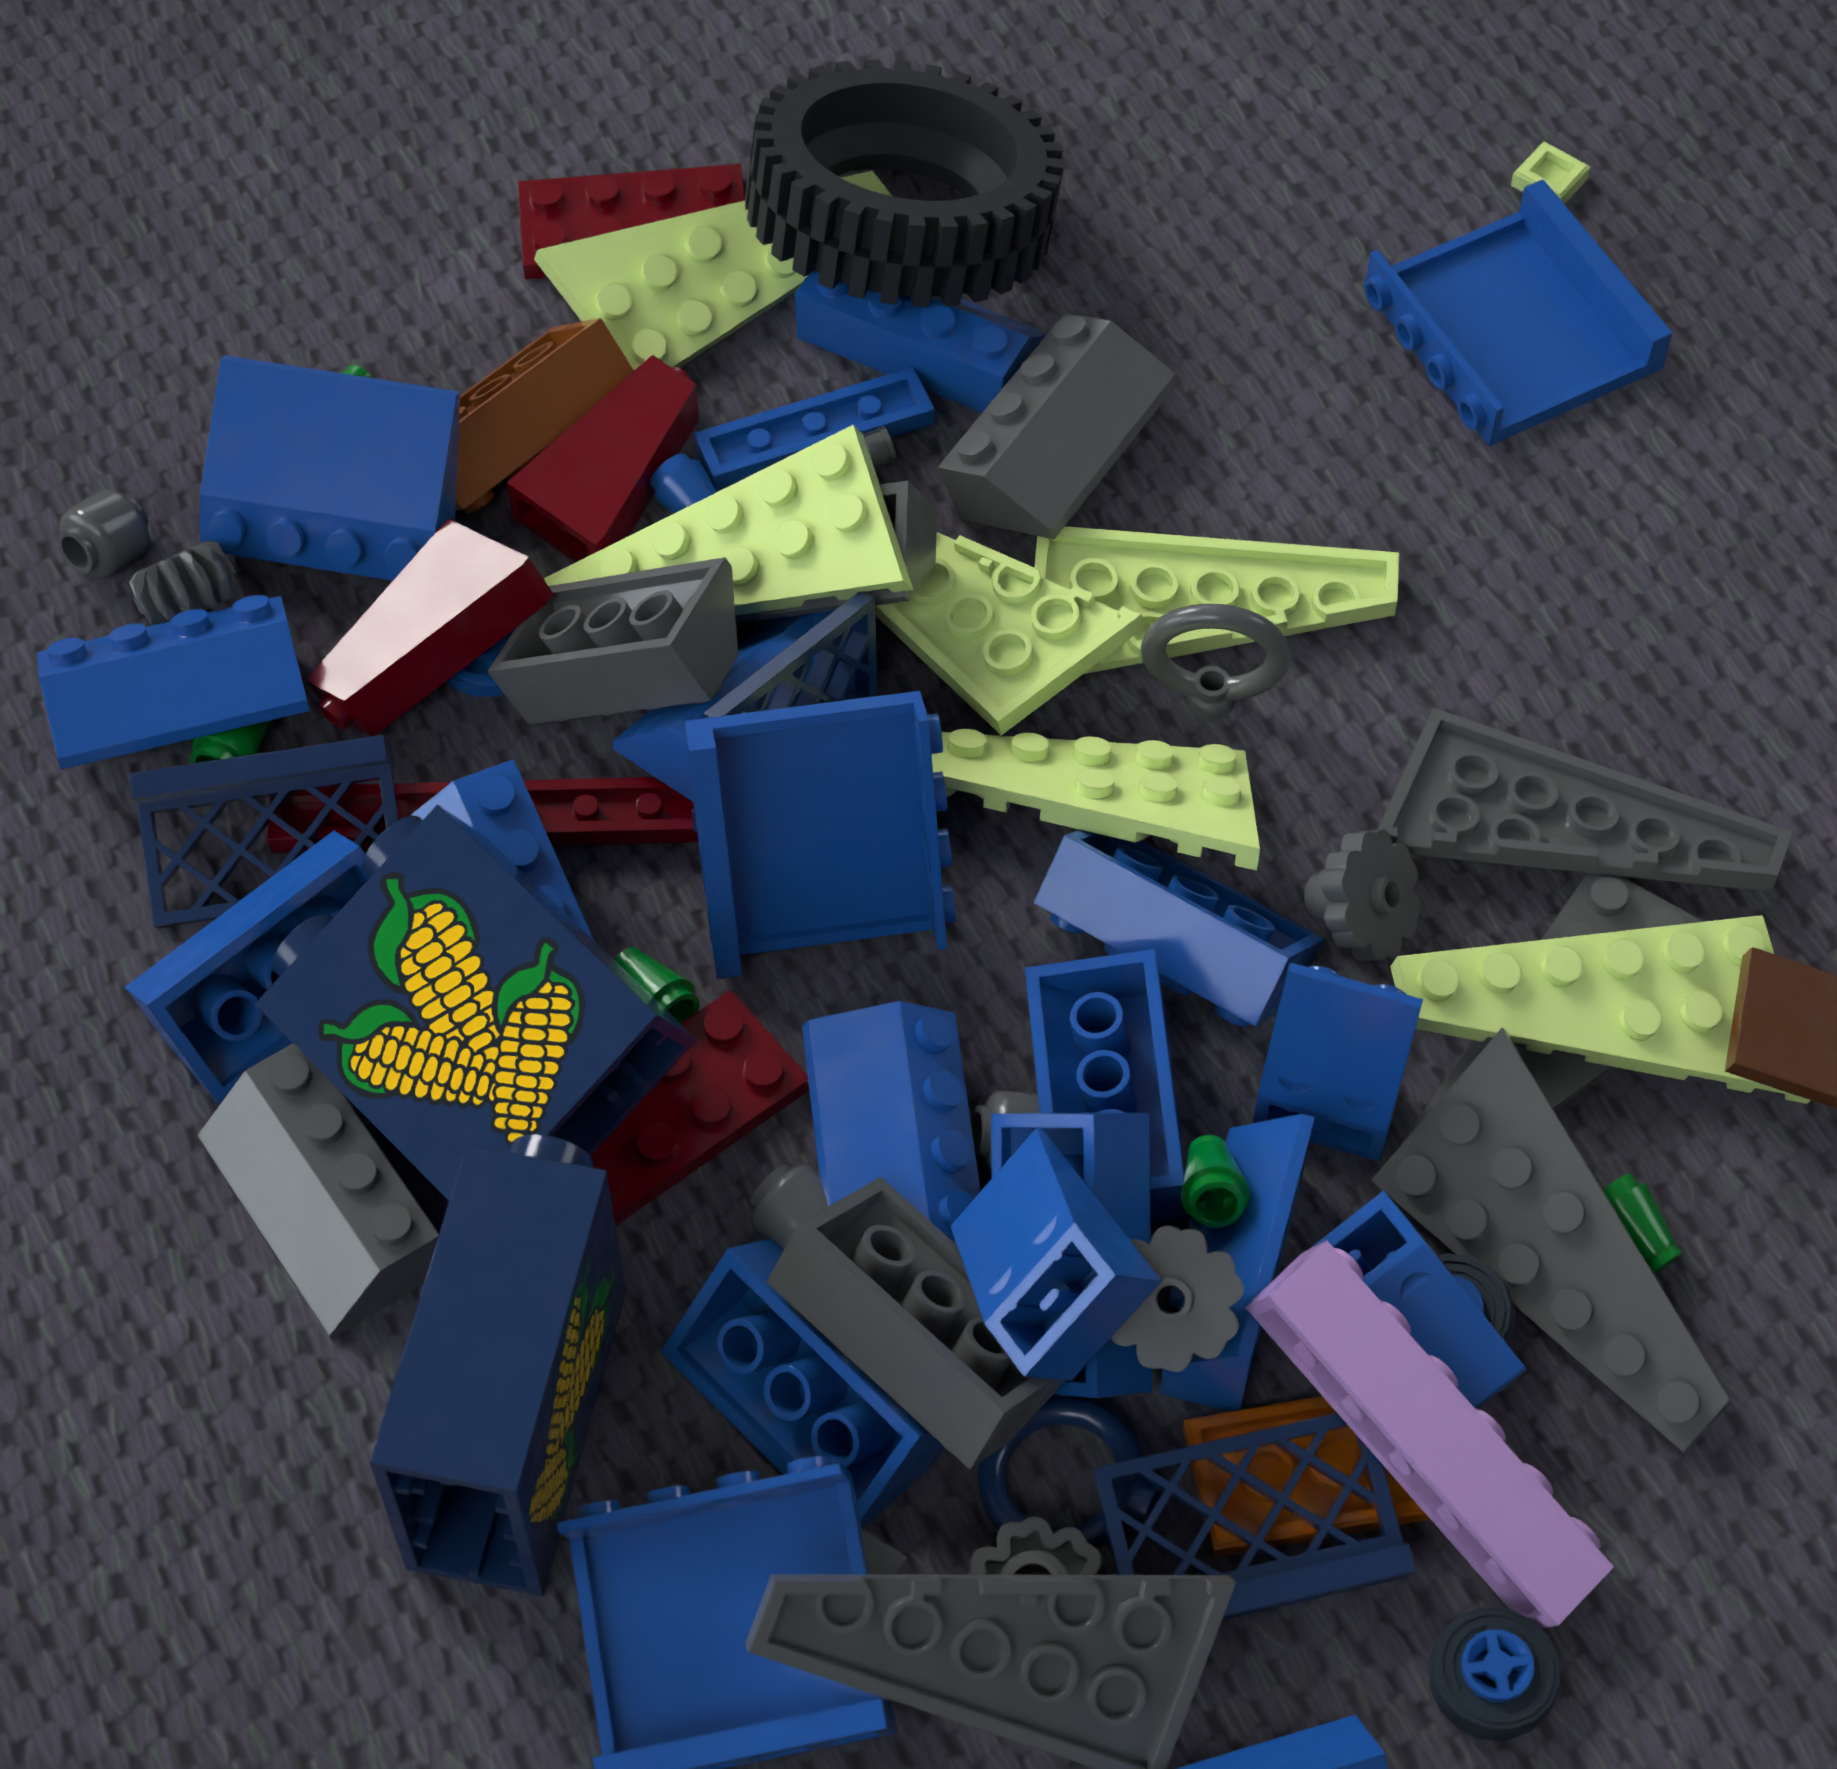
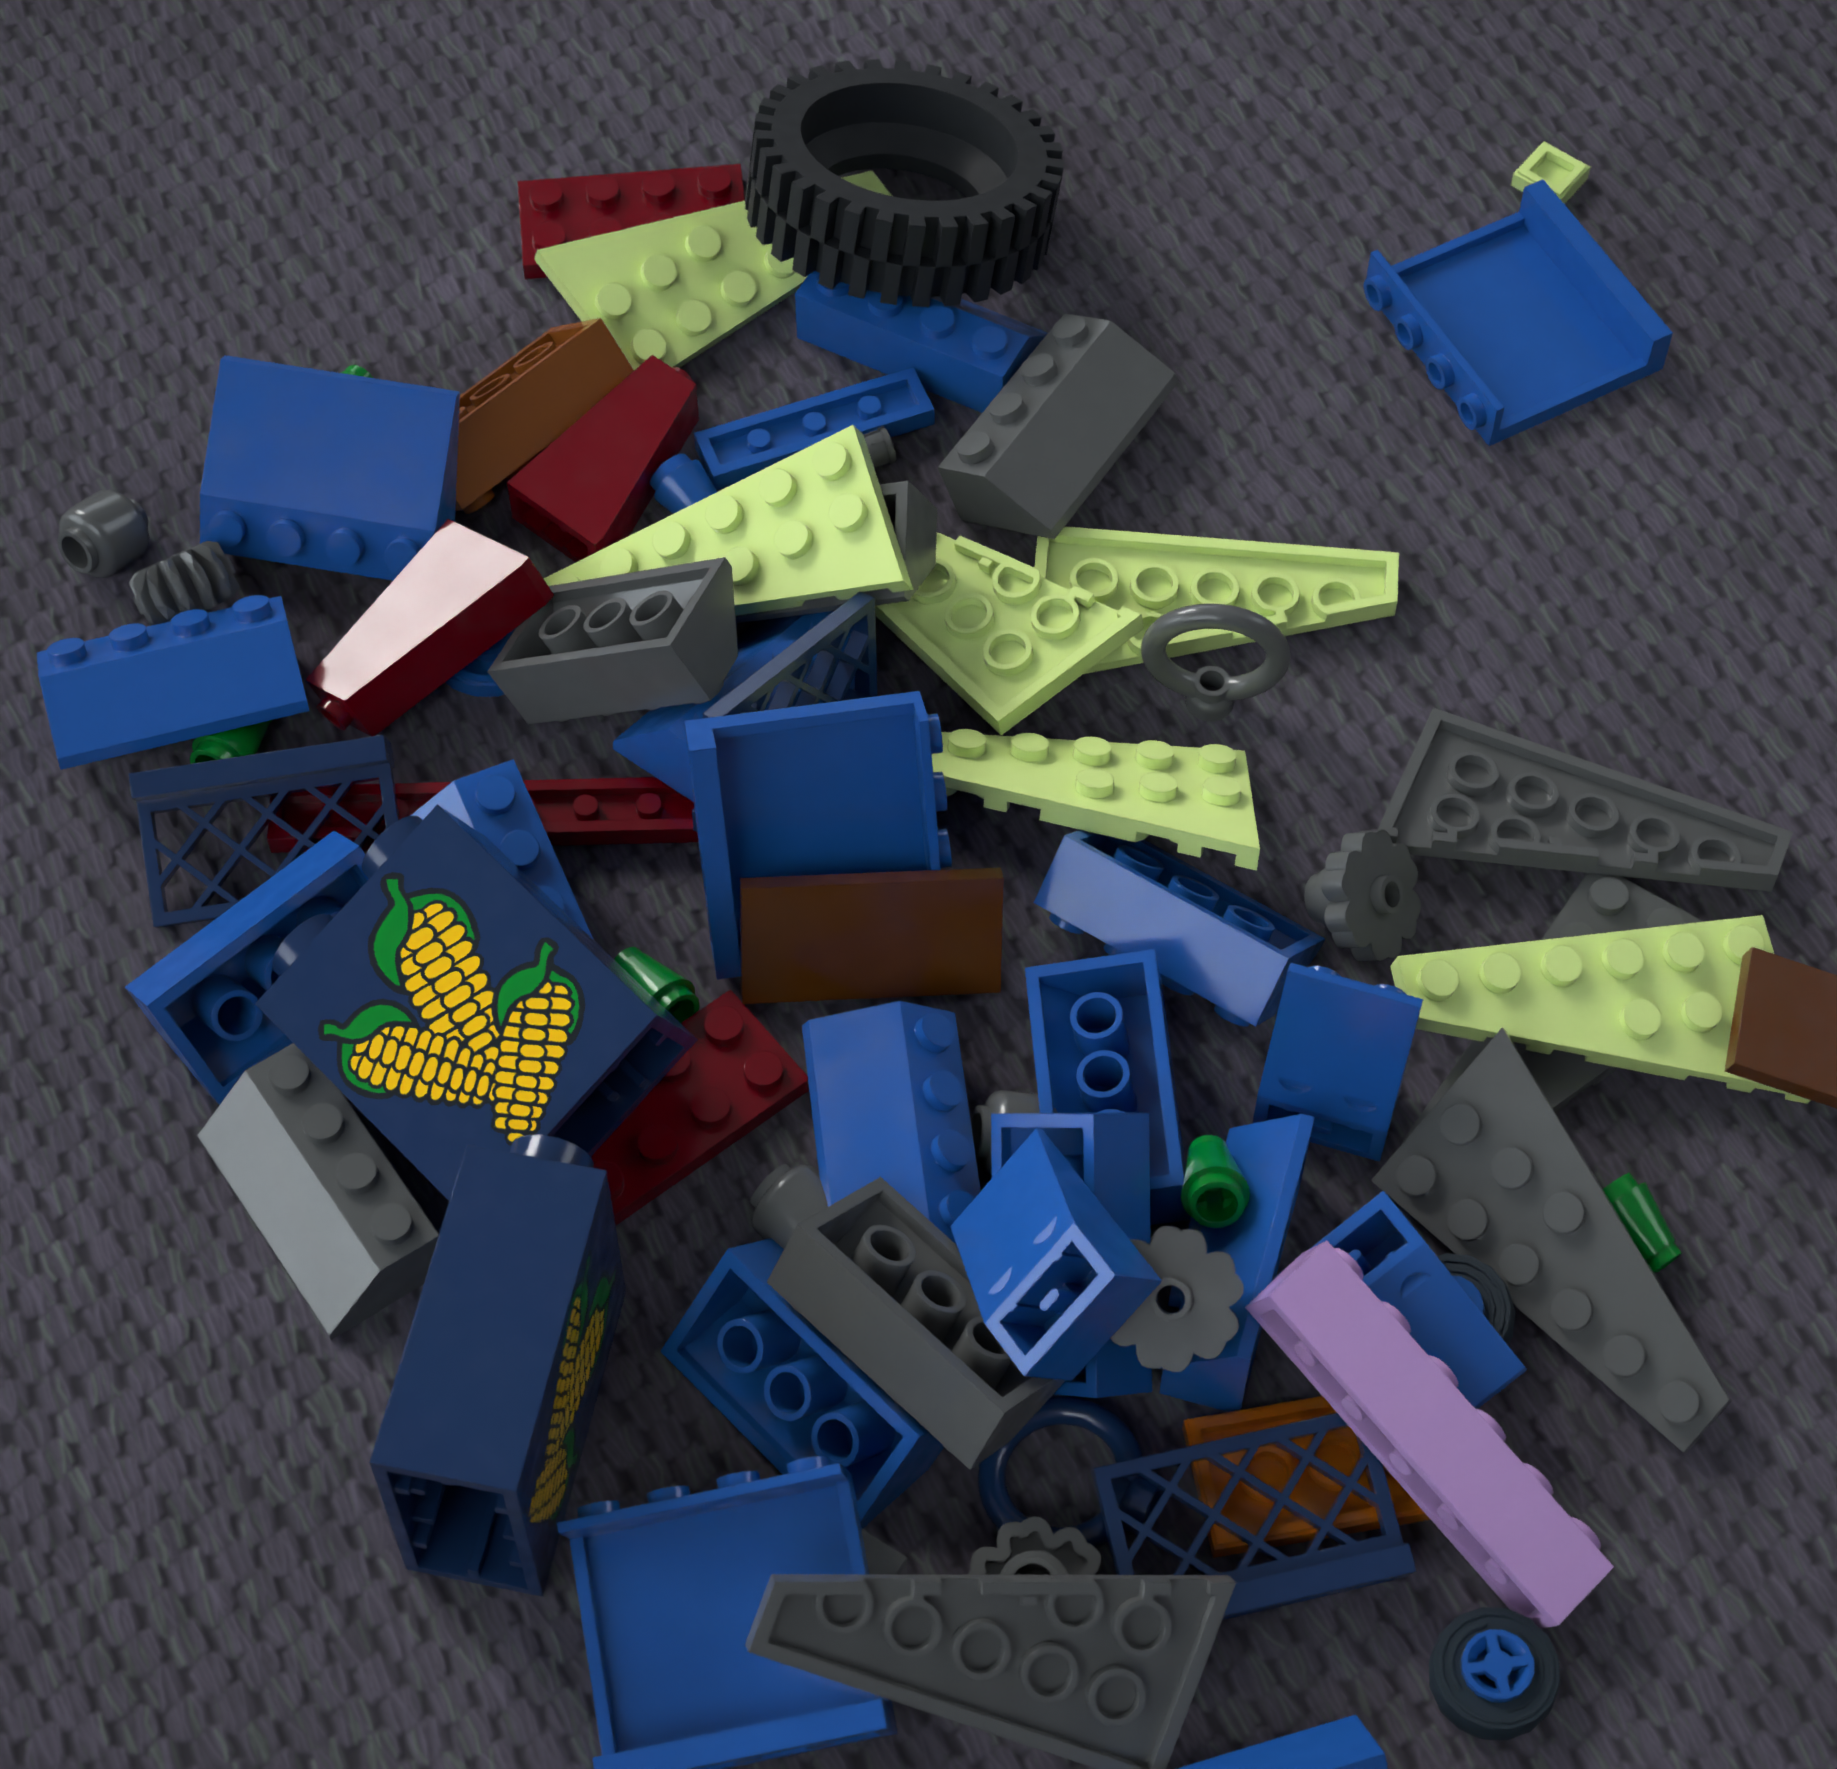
none -> reddish brown tile [740,867,1004,1004]

